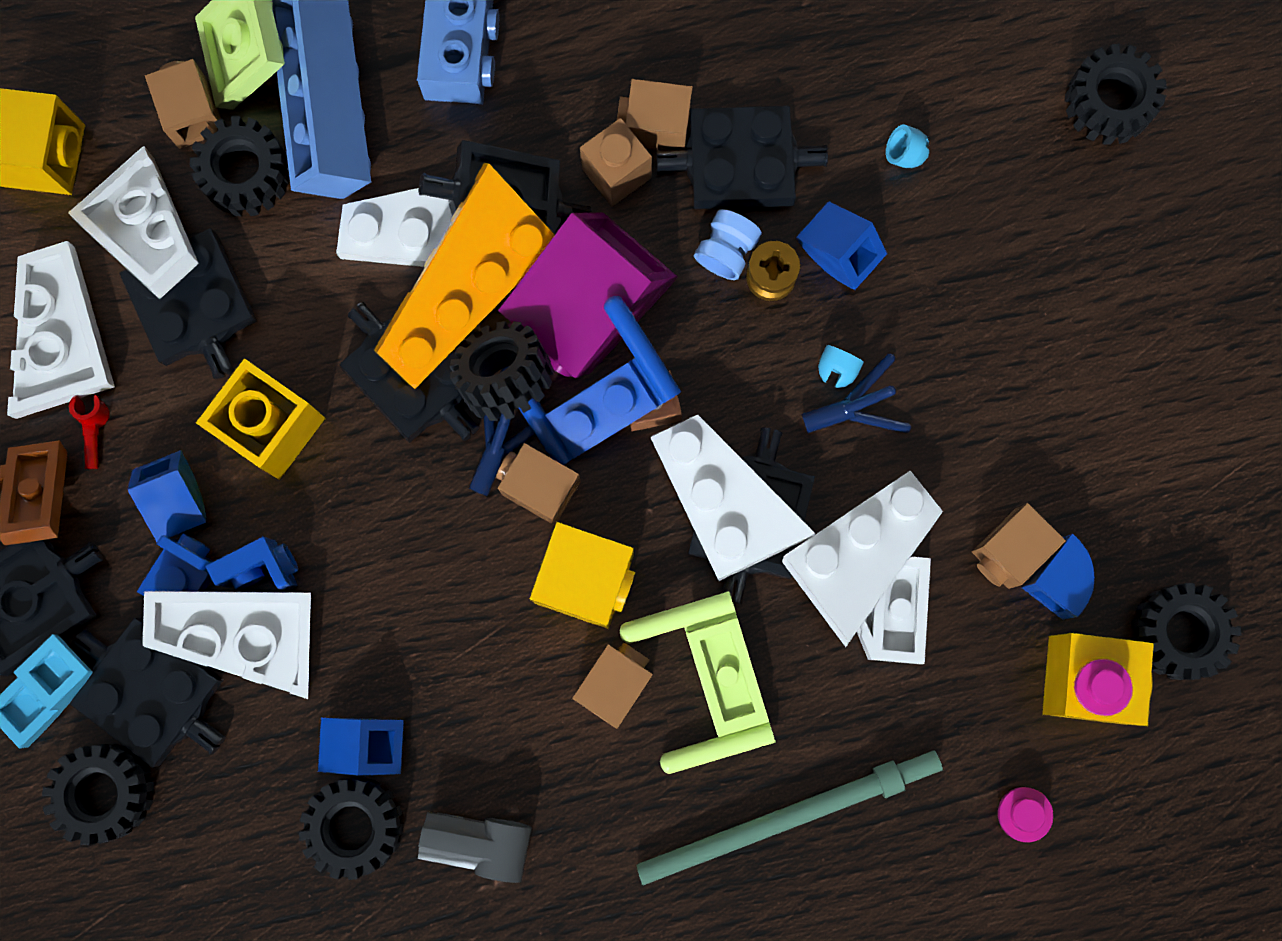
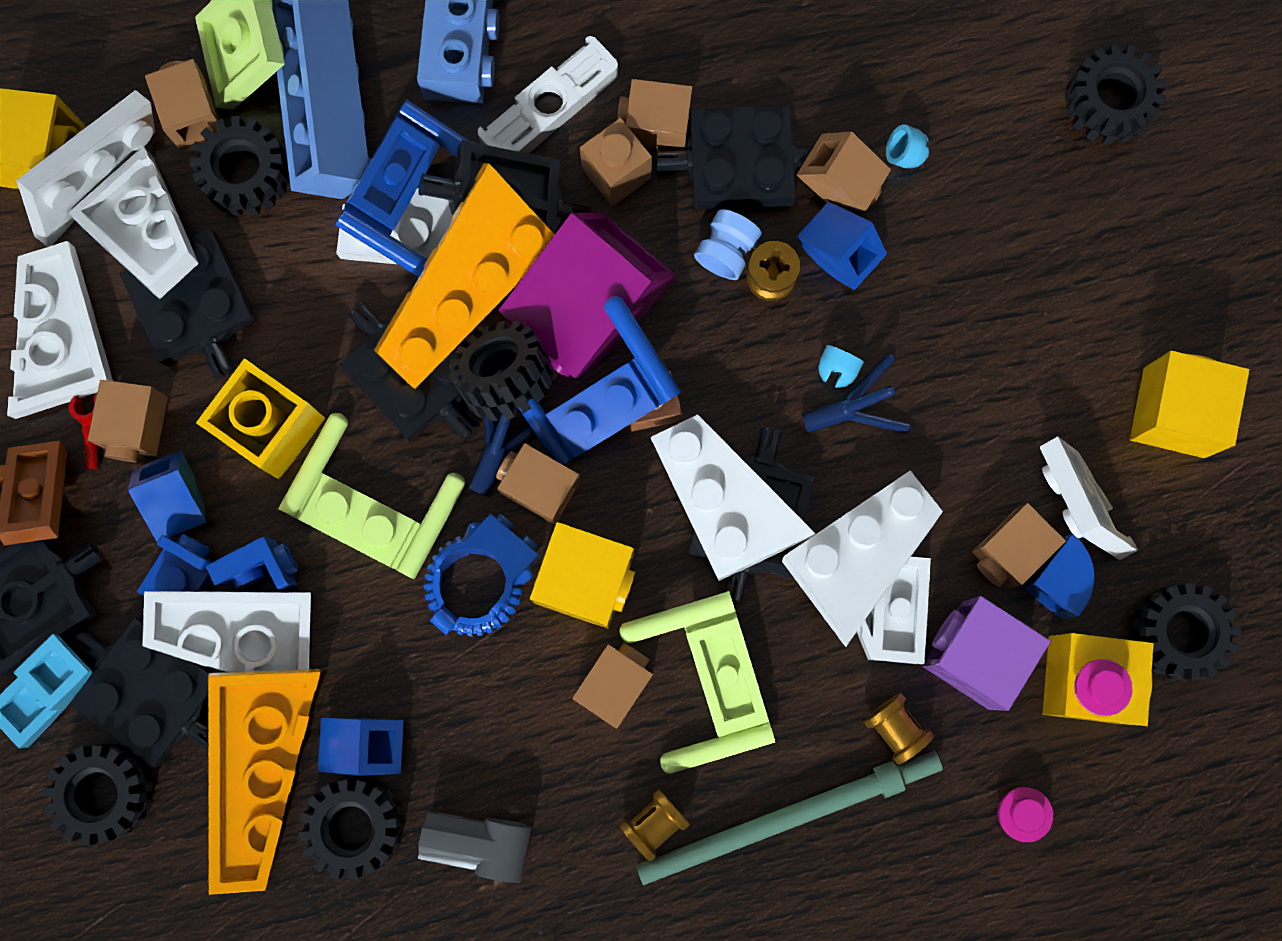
none -> white wing [16,90,155,247]
none -> medium nougat brick [87,379,168,462]
none -> light orange wing [208,669,320,895]
none -> yellowish green plate [278,413,466,580]
none -> blue plate [334,99,469,277]
none -> blue piece [424,514,540,637]
none -> white piece [478,36,618,154]
none -> pearl gold bush [618,789,690,862]
none -> medium nougat brick [797,132,891,211]
none -> pearl gold bush [863,693,935,765]
none -> medium lavender head [922,596,1051,711]
none -> white wing [1040,437,1138,560]
none -> yellow head [1129,350,1250,458]

